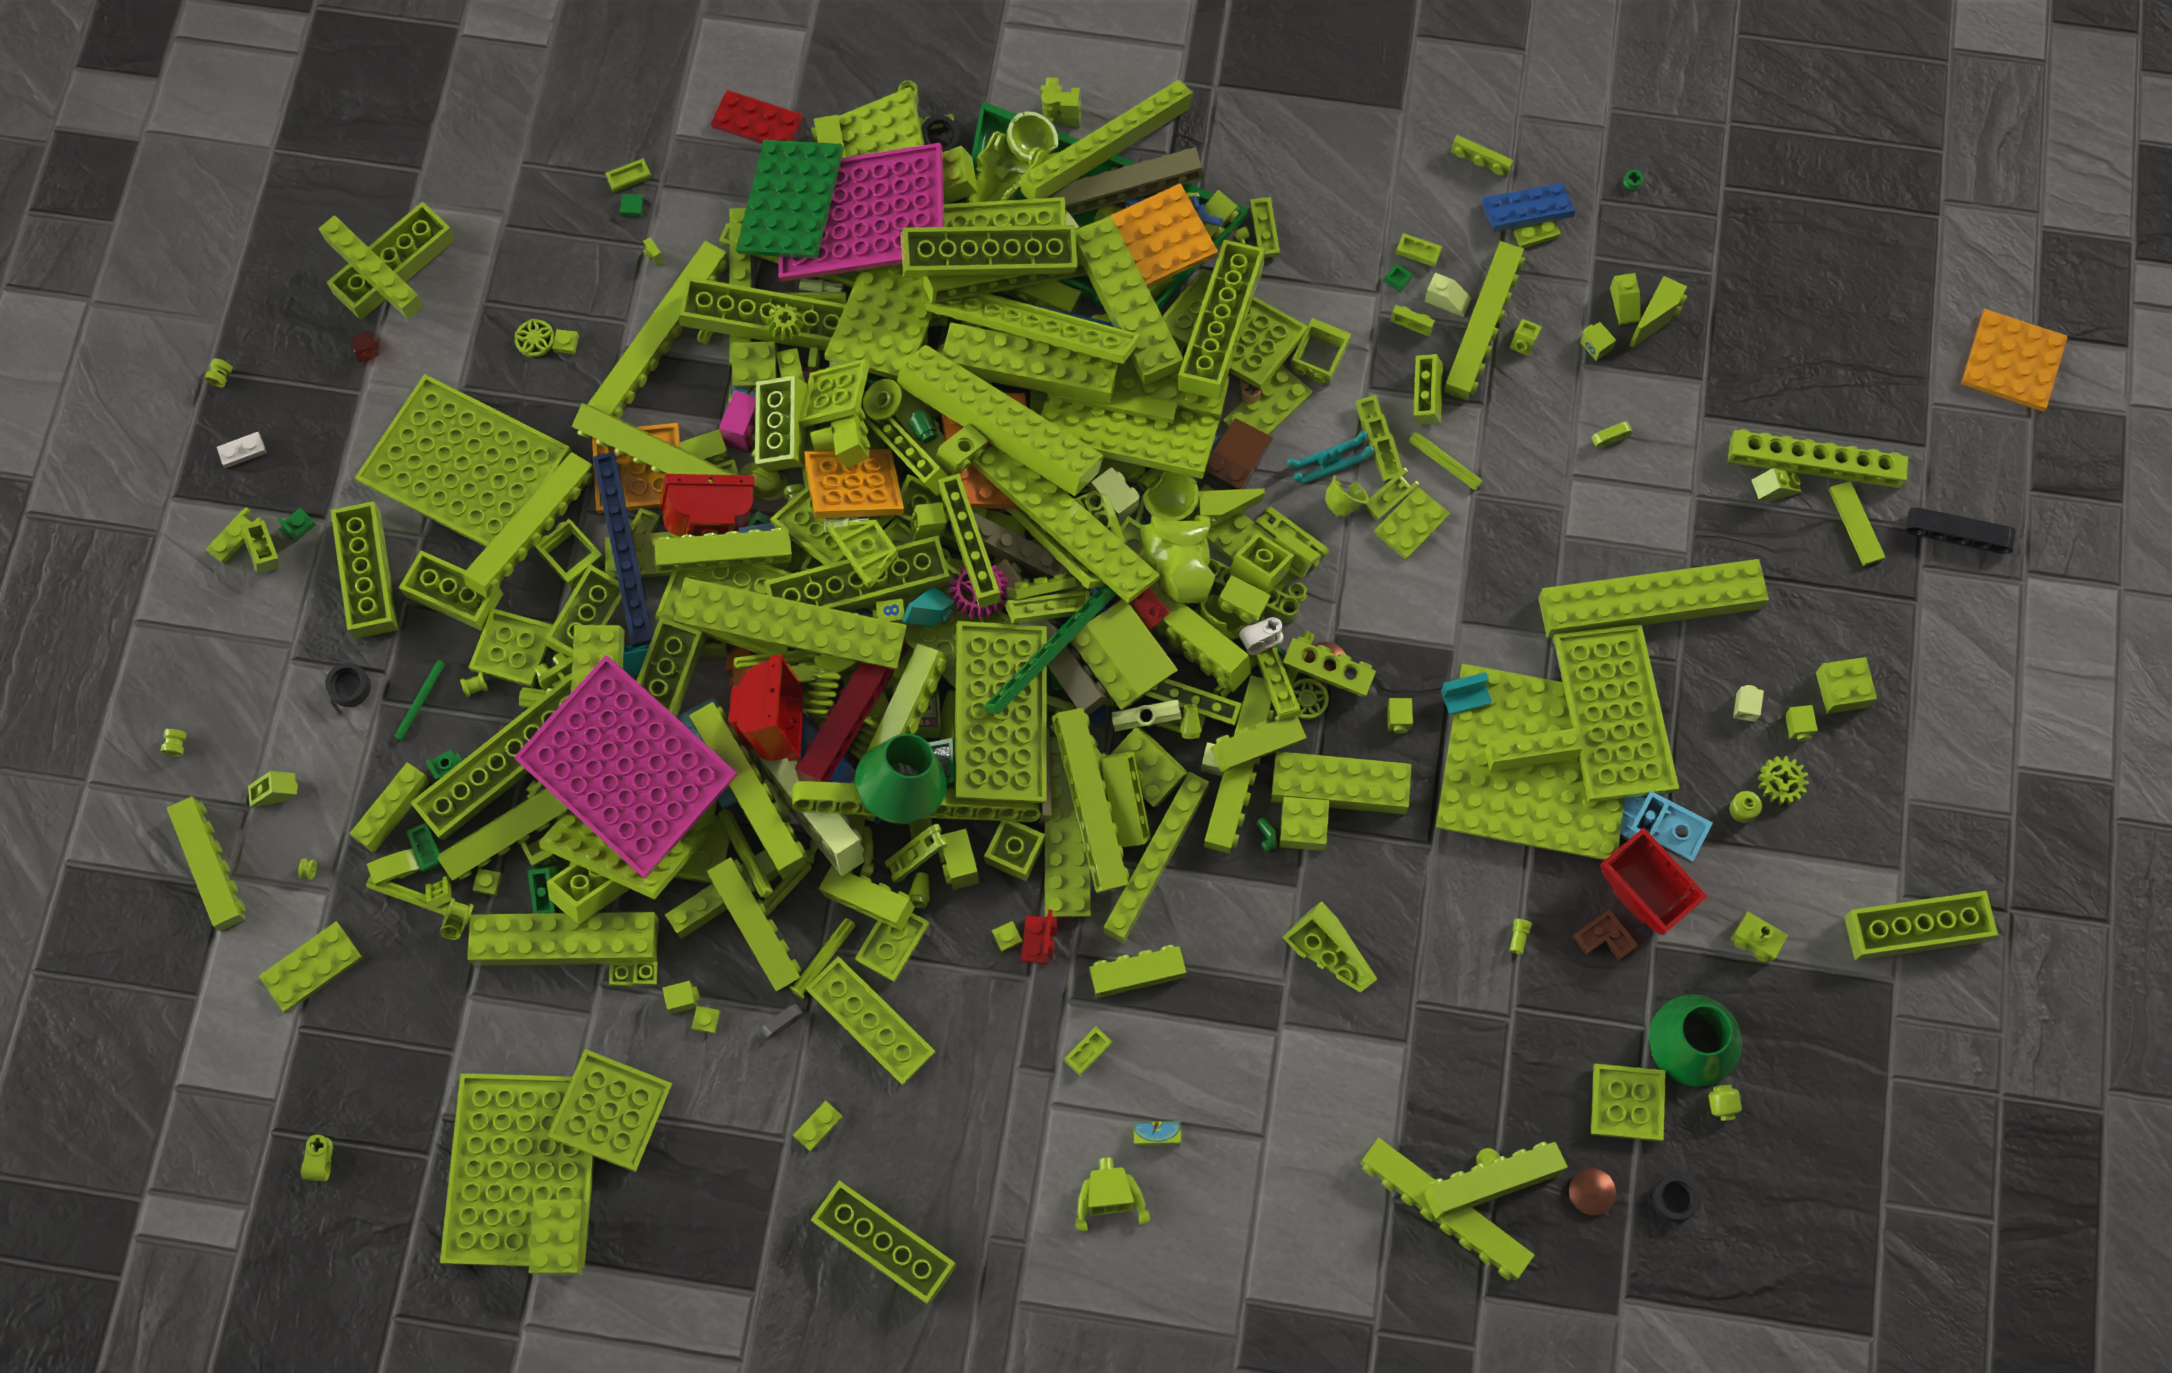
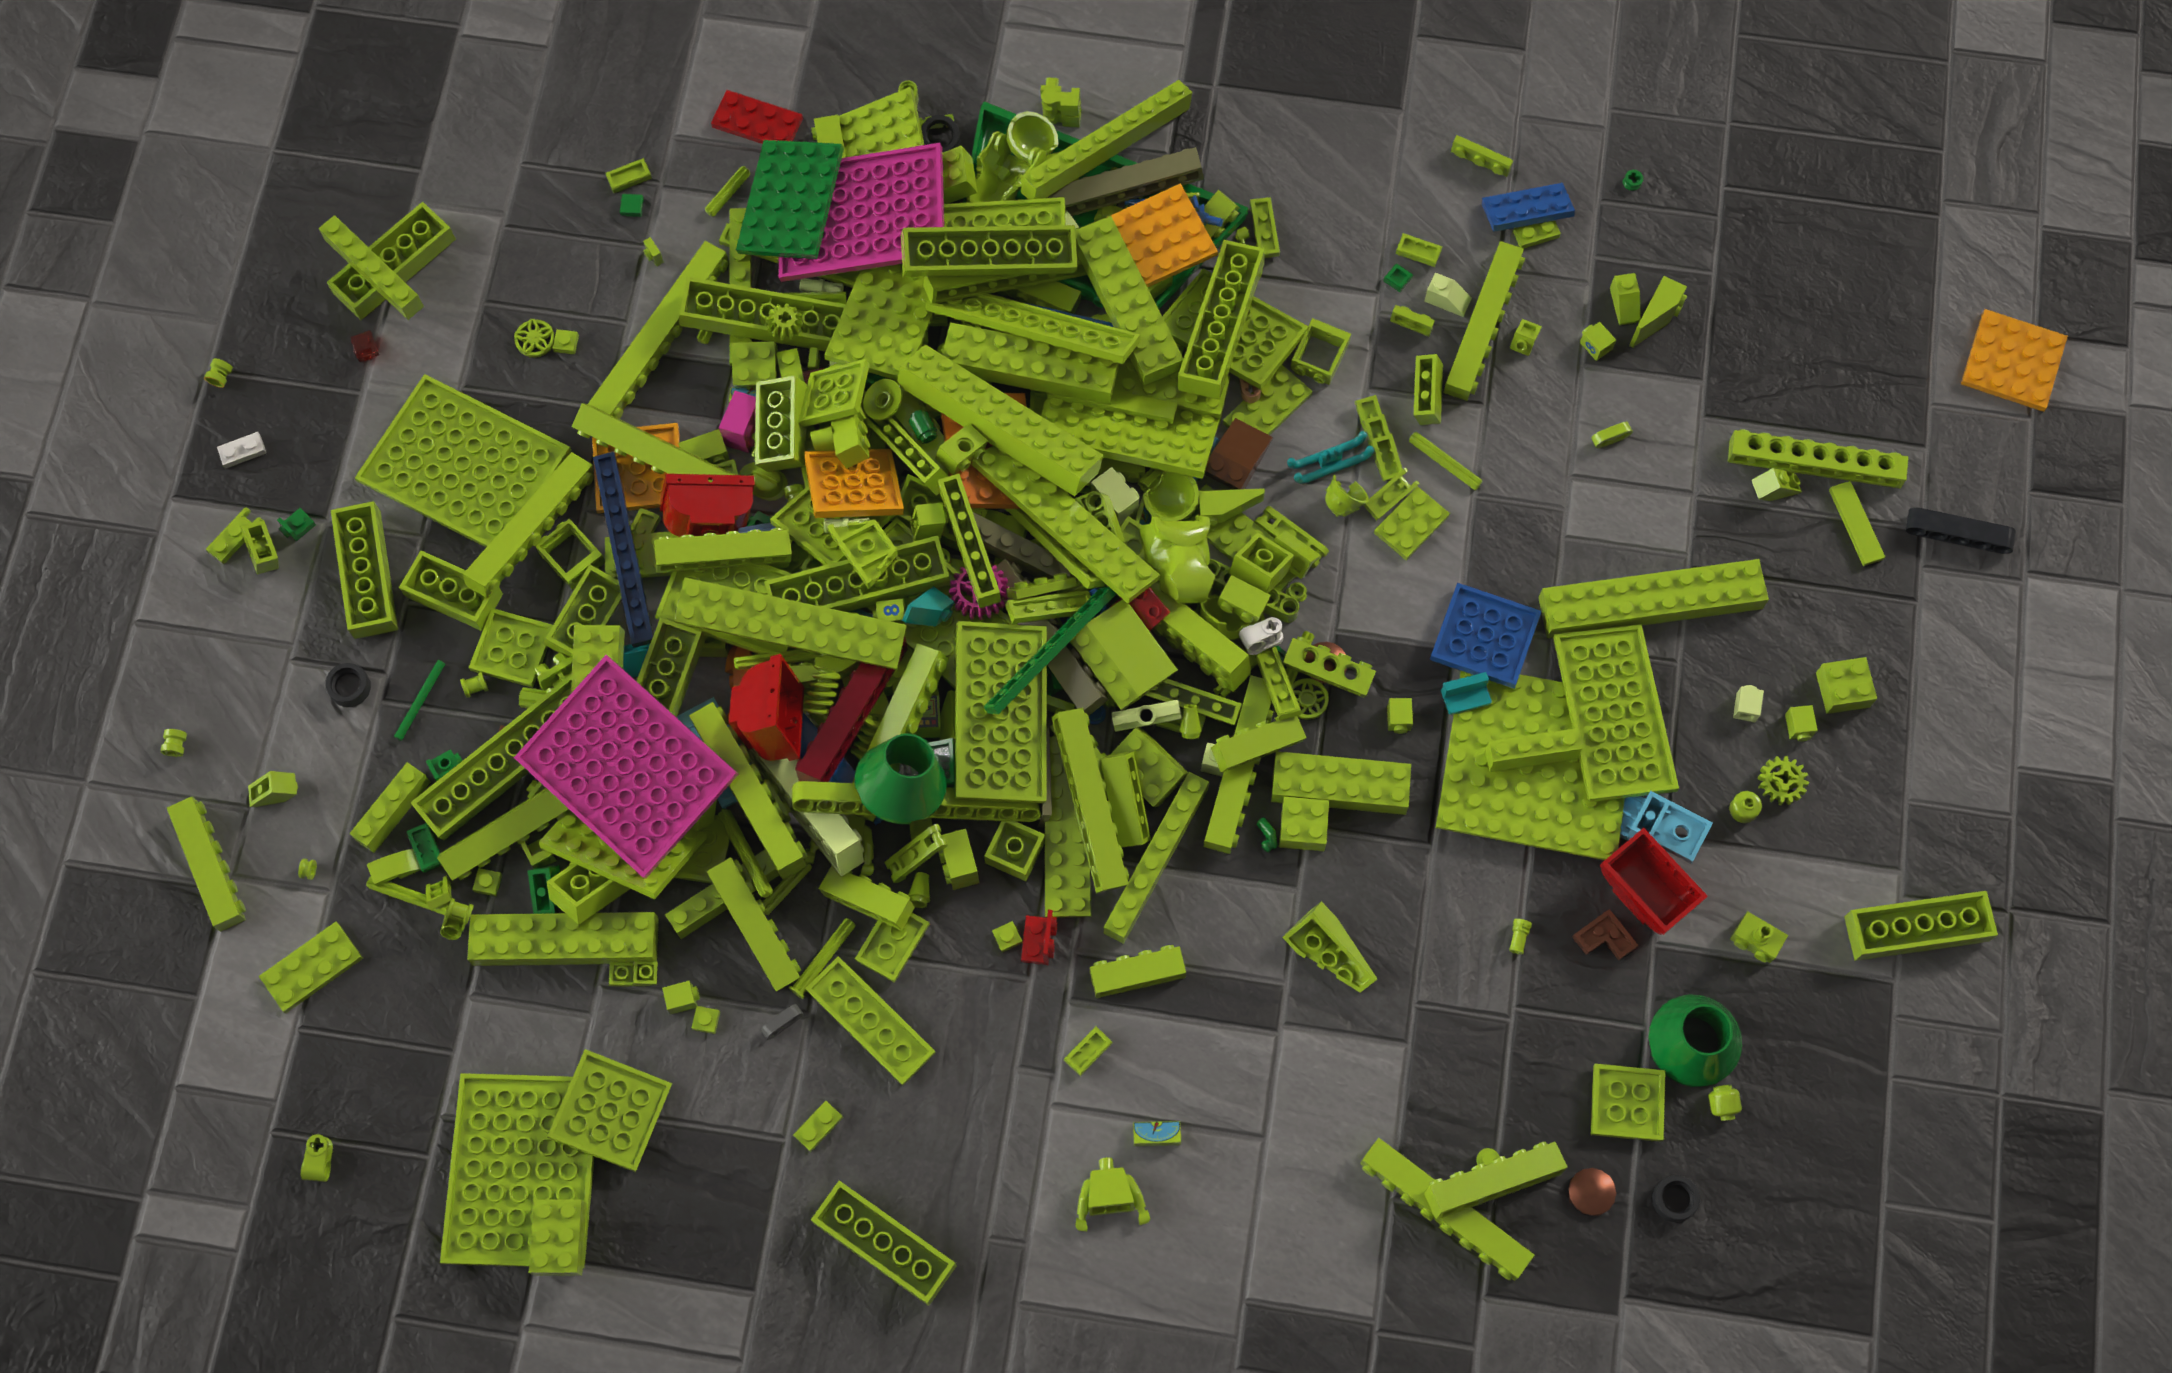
none -> lime axle [705,166,750,217]
none -> blue plate [1430,583,1541,689]

